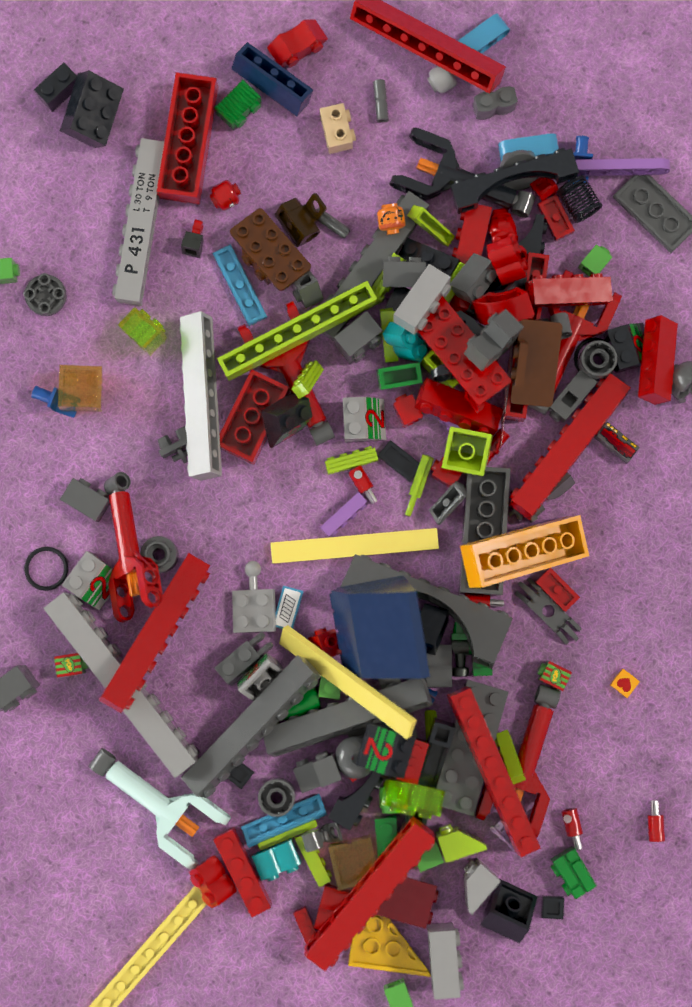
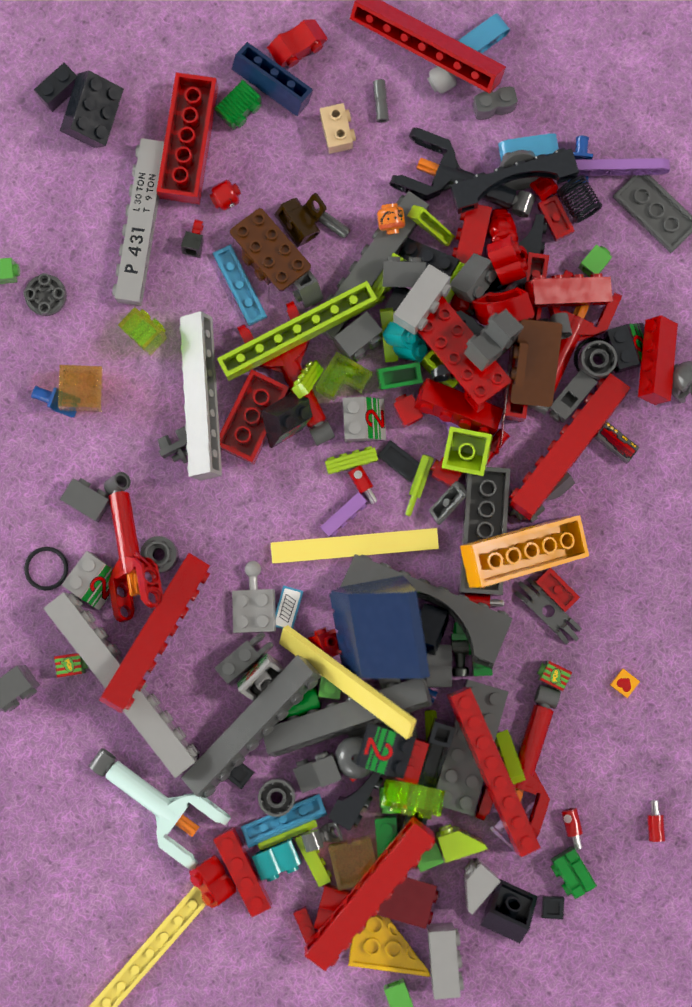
none -> clear neon green brick [315,351,373,401]

